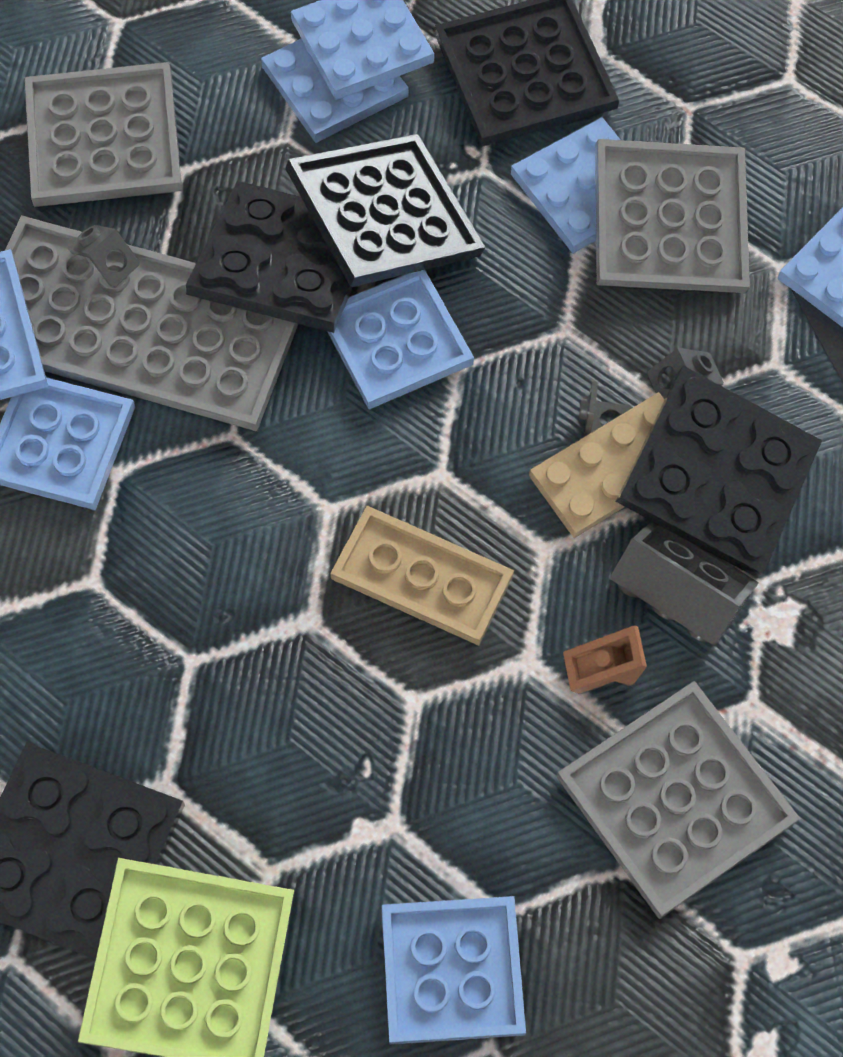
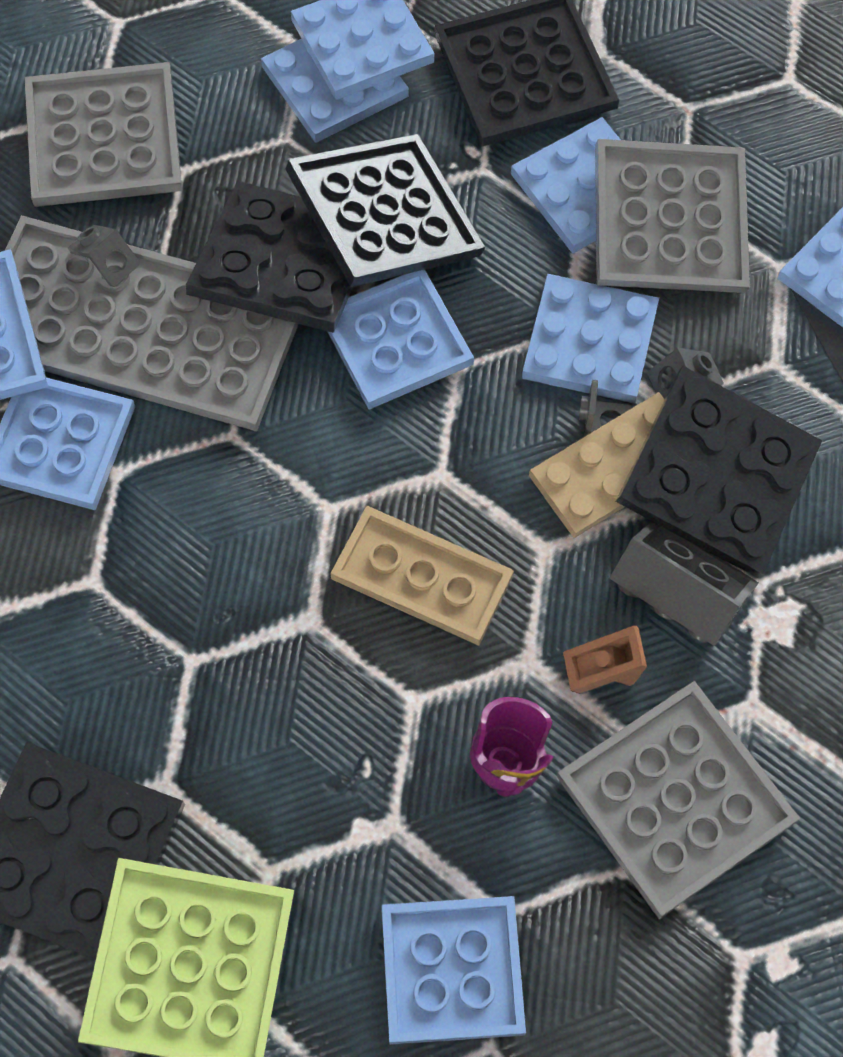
none -> magenta helmet [470,697,553,797]
none -> light blue plate [522,274,659,404]

